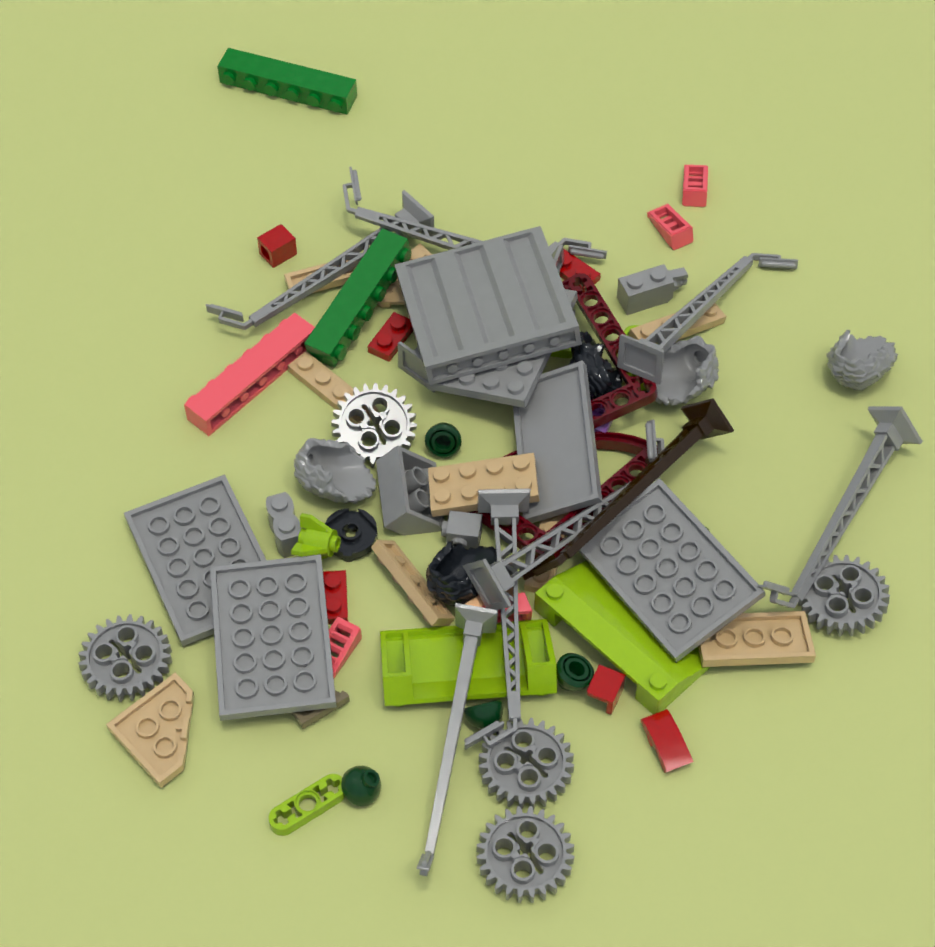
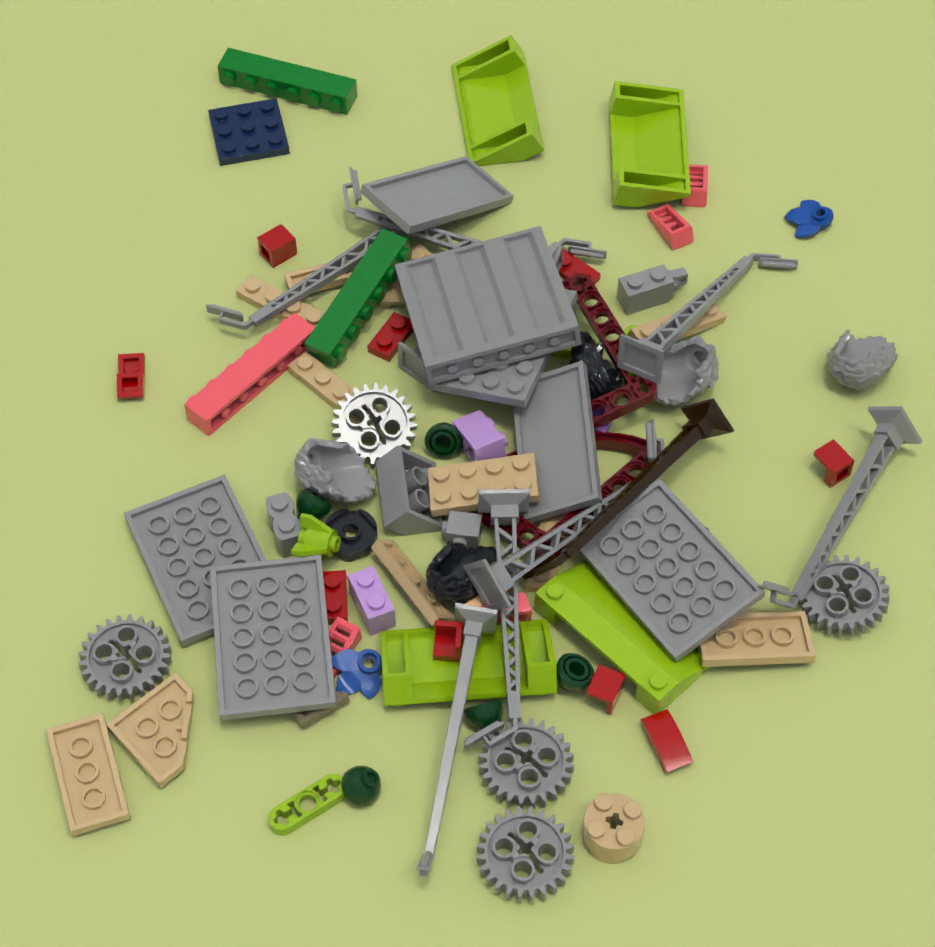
none -> tan plate [46,713,131,837]
none -> red slope [117,353,145,399]
none -> dark blue plate [208,98,290,166]
none -> tan plate [236,275,325,327]
none -> dark green brick [296,490,332,520]
none -> blue plate [332,649,382,699]
none -> lavender brick [347,566,396,636]
none -> light grey tile [360,156,514,234]
none -> red panel [433,620,464,662]
none -> lime slope [452,35,545,166]
none -> lavender brick [452,410,508,461]
none -> tan brick [582,793,645,864]
none -> lime slope [609,81,691,207]
none -> blue plate [784,200,834,238]
none -> red panel [814,439,855,488]

